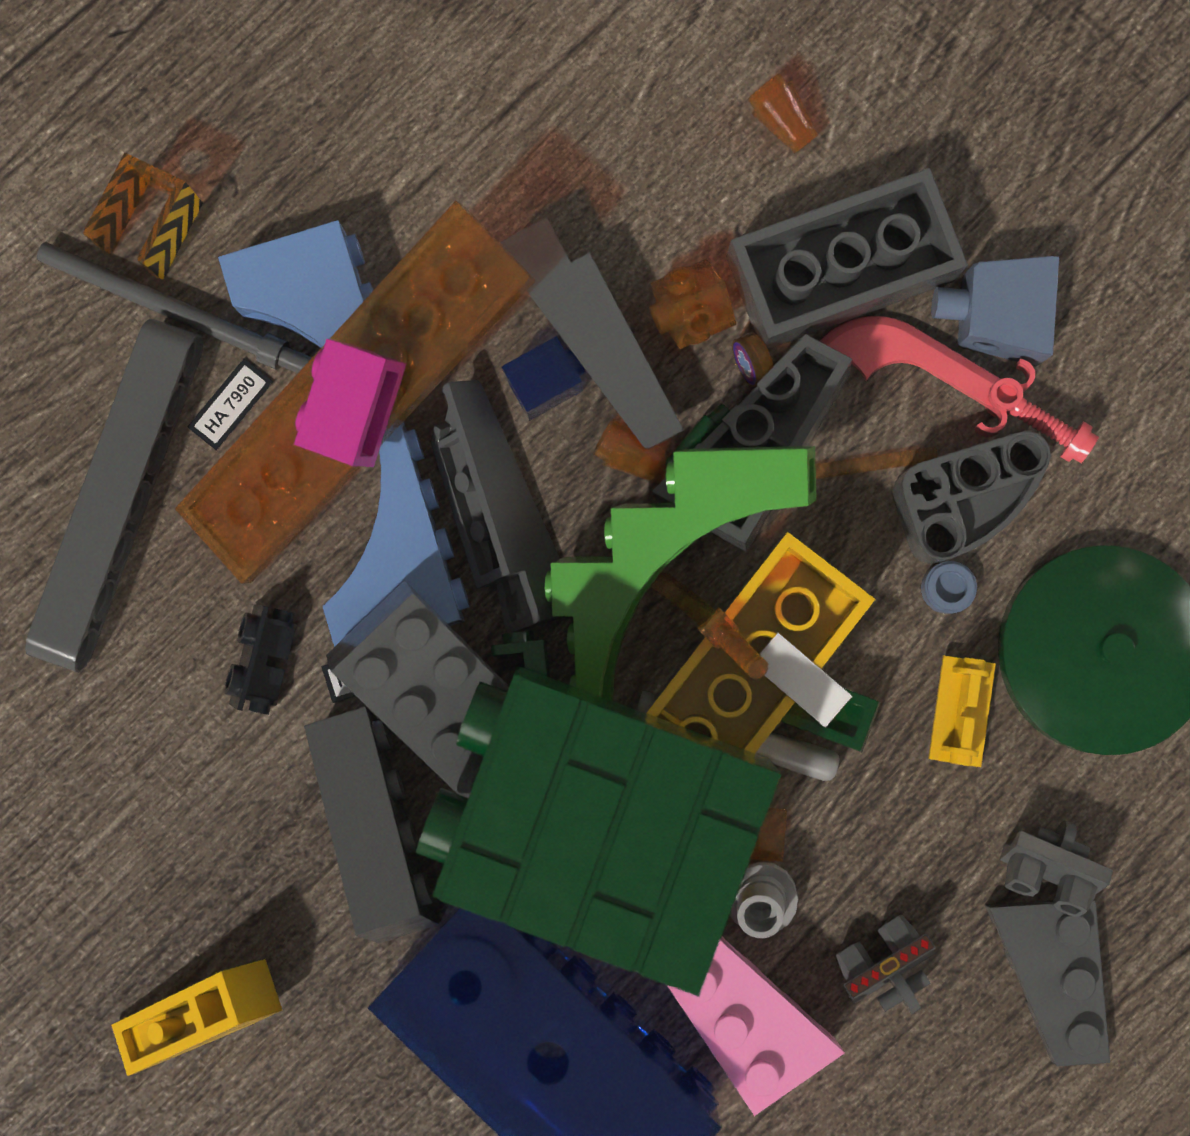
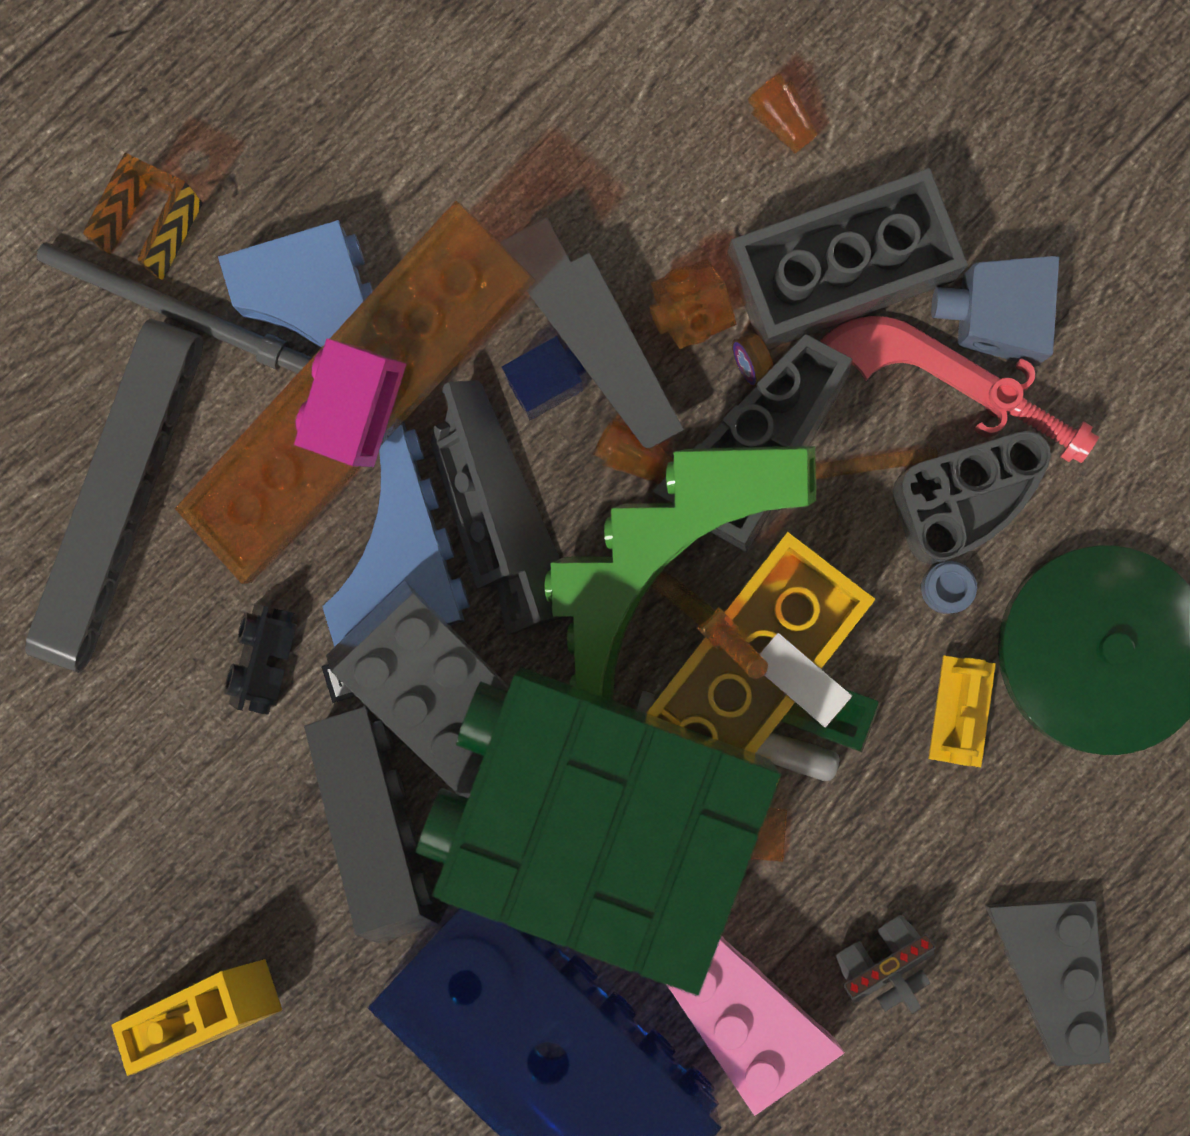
sticker [187,358,273,451] -> none
dark green bracket [491,631,550,677] -> none
dark green helmet [665,403,730,467] -> none
light grey piece [729,862,798,938] -> none
dark grey hips [999,820,1113,918] -> none

